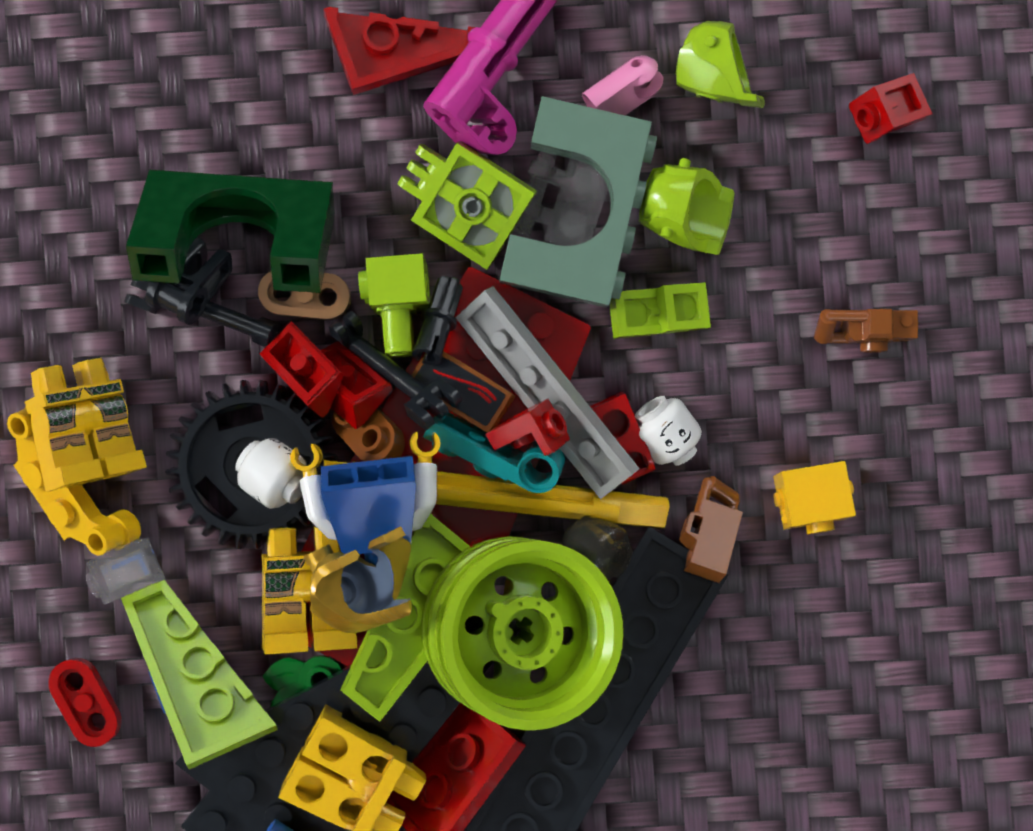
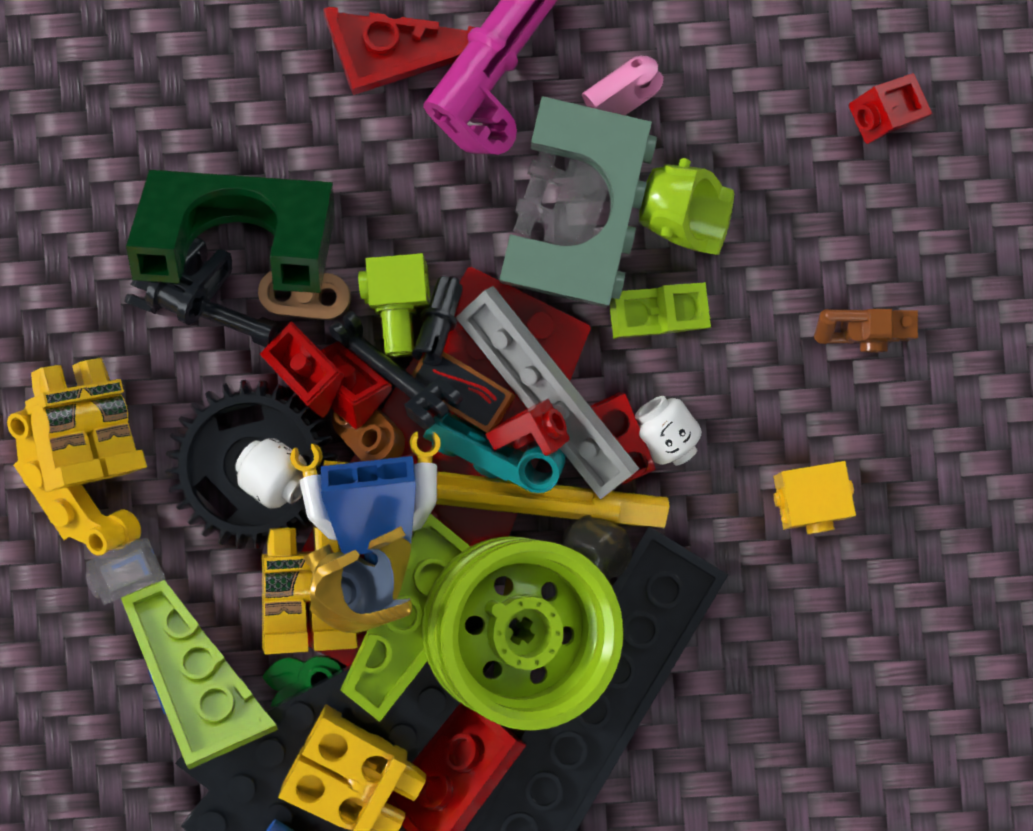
red plate [48,658,122,747] -> none
lime piece [397,141,537,270] -> none
lime helmet [676,21,765,108] -> none
dark orange piece [679,476,743,583] -> none

